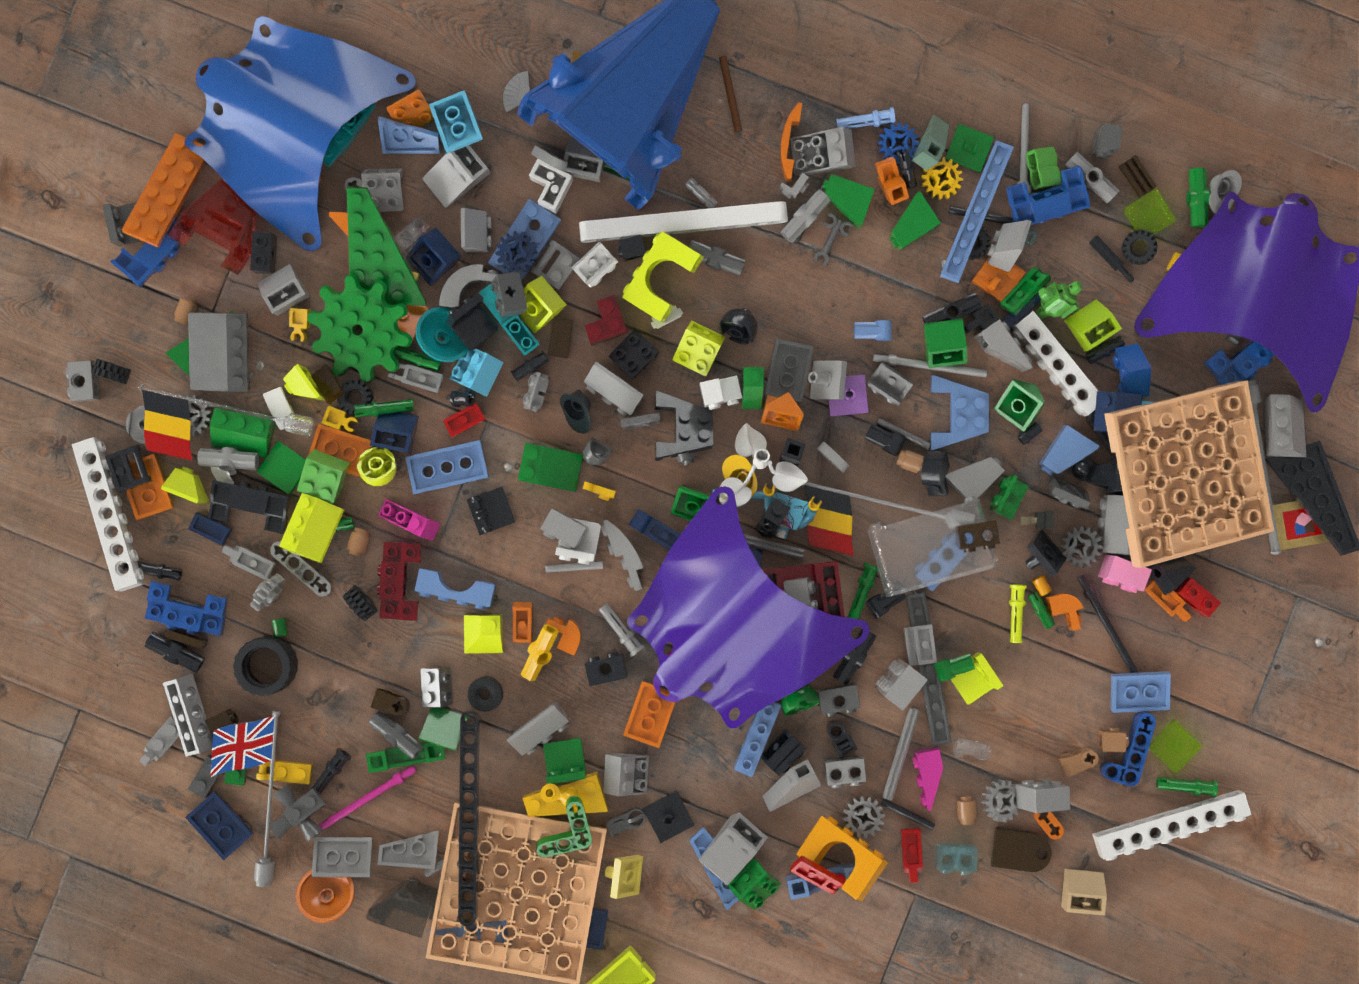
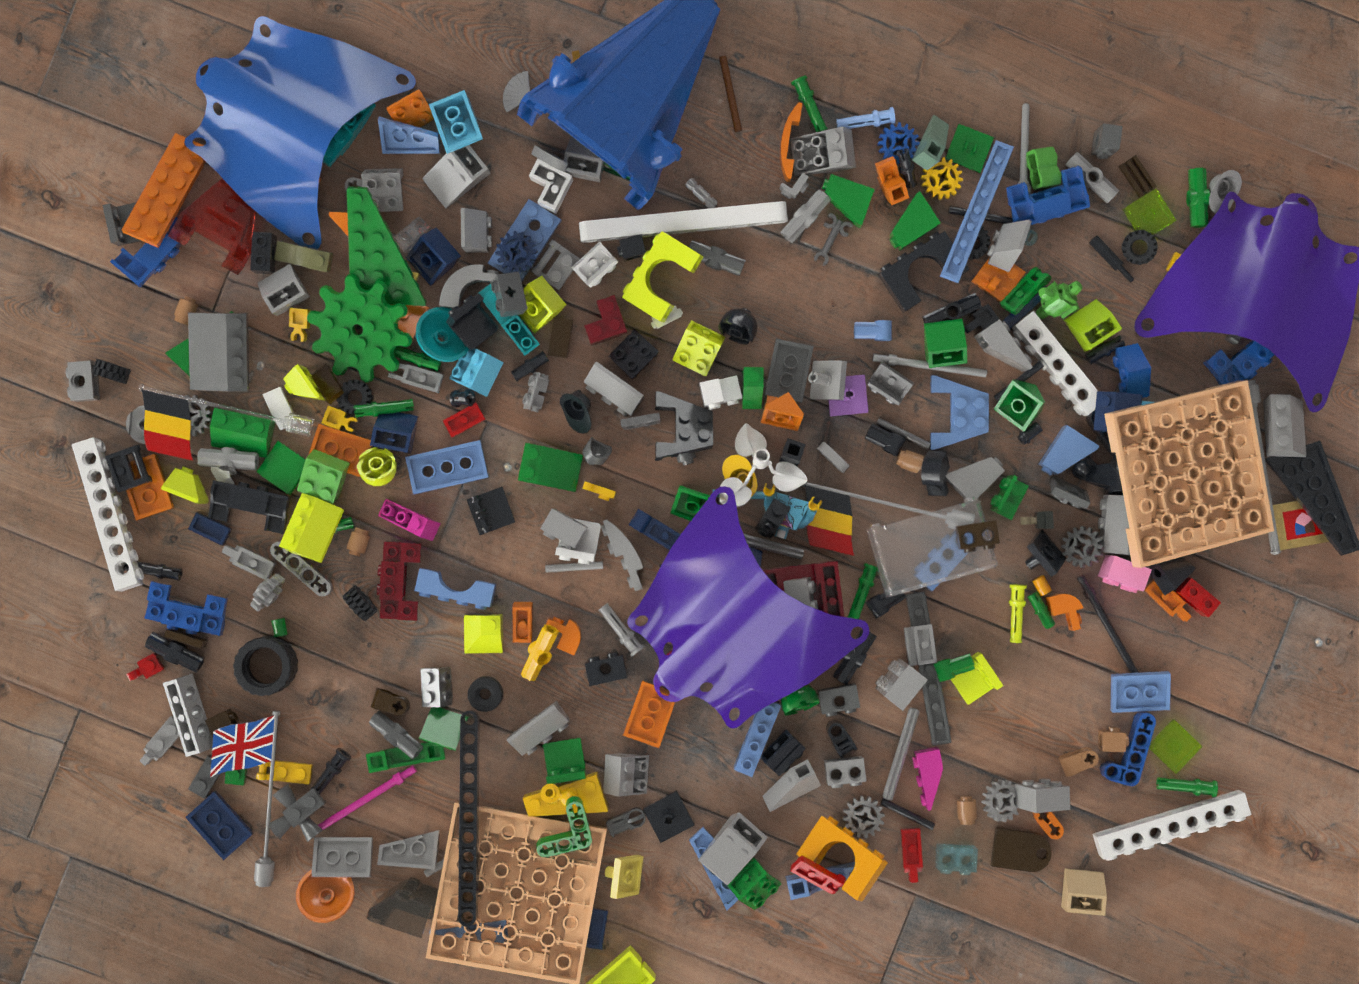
clear leg [951,736,991,761] -> none
none -> red plate [126,653,164,681]
none -> olive slope [274,241,333,272]
none -> green pin [791,75,828,132]
none -> black arch [878,231,970,313]
none -> black bar [994,361,1044,402]

